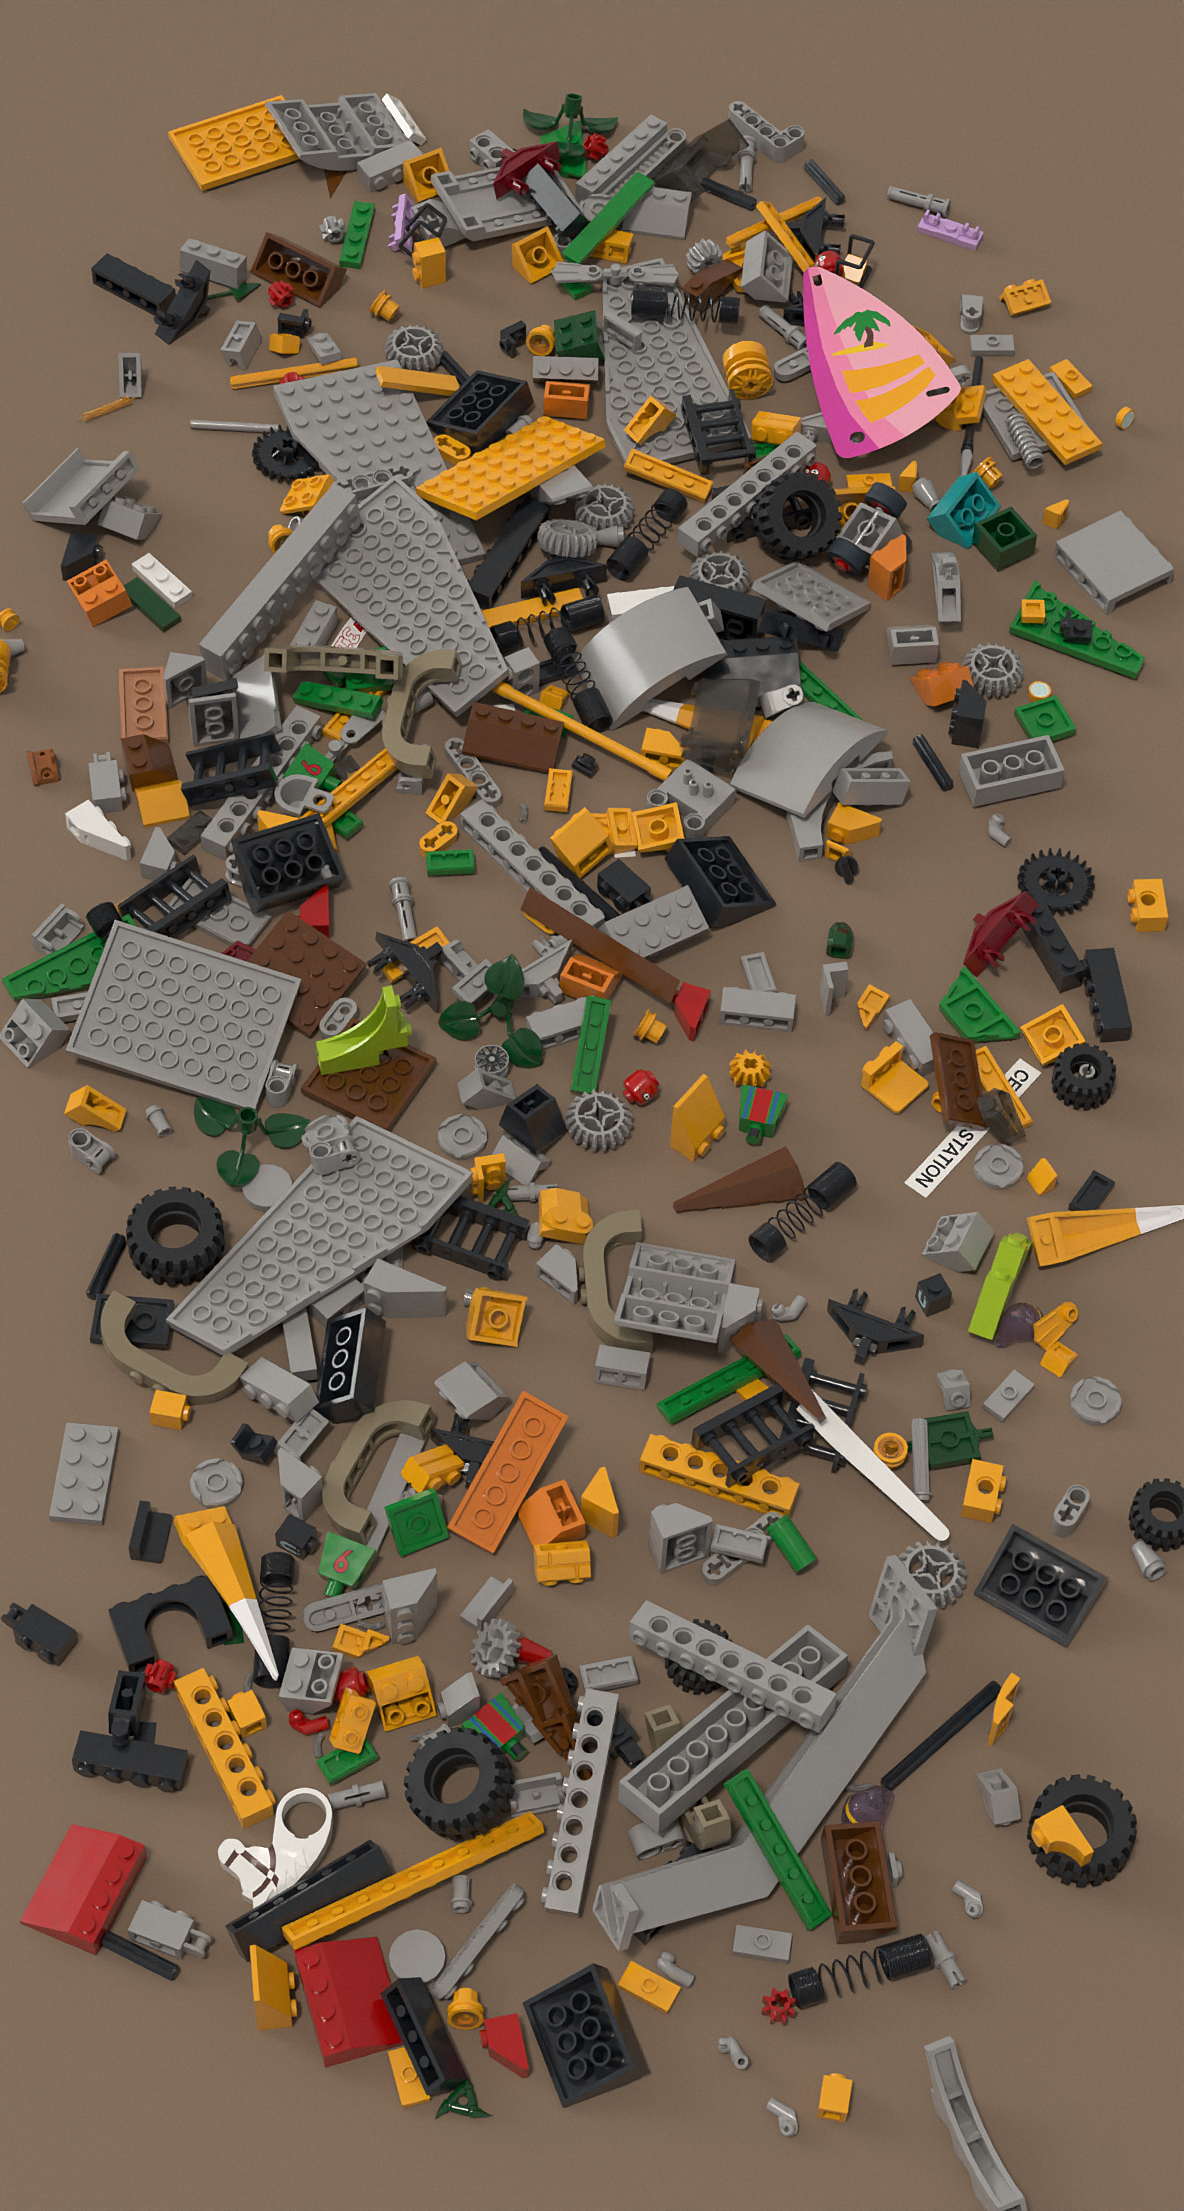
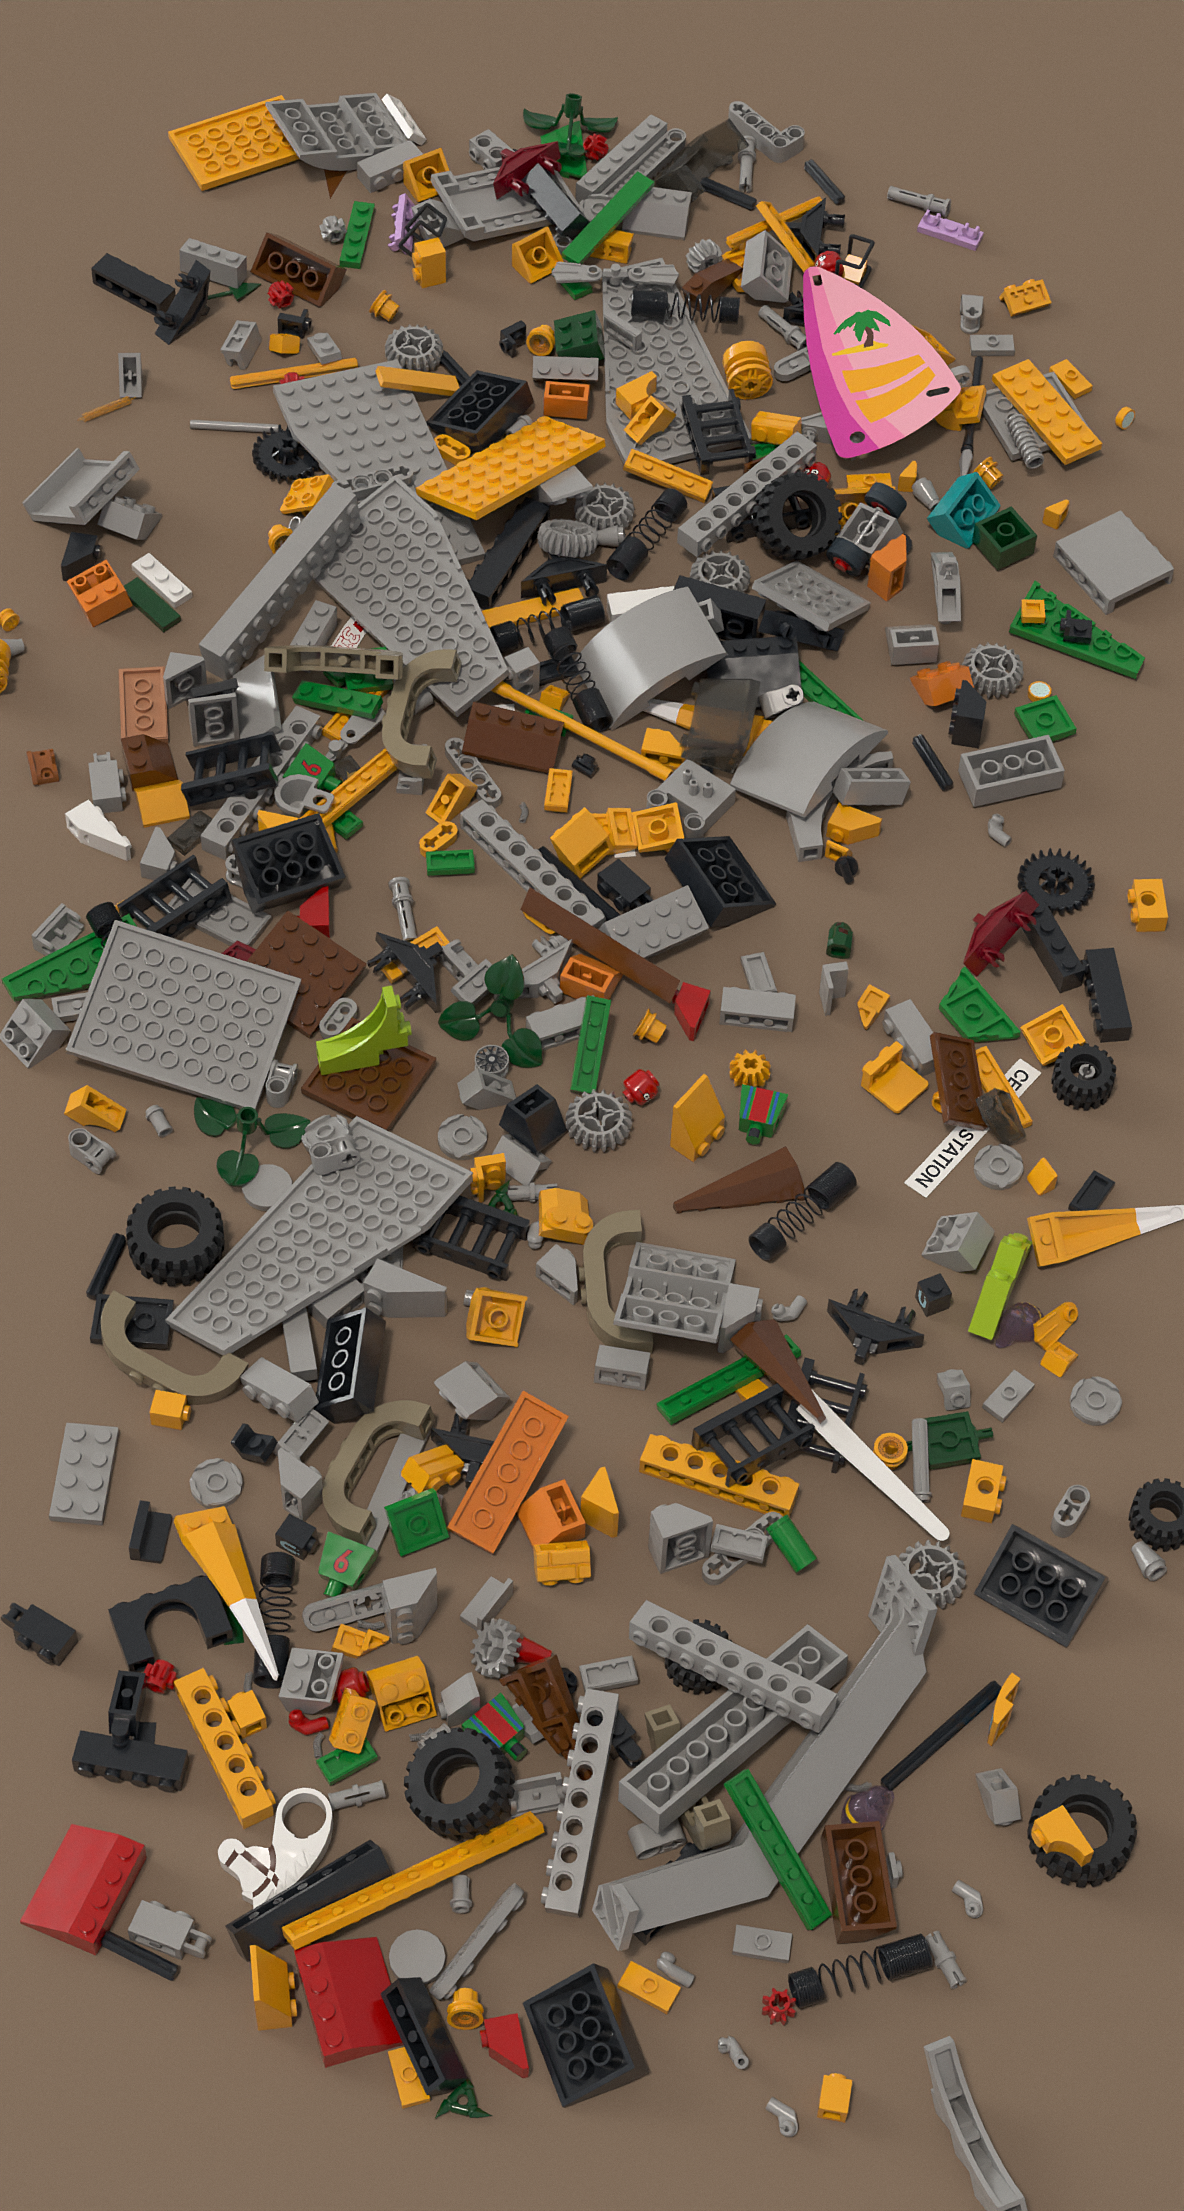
none -> light orange arch [615,371,657,420]

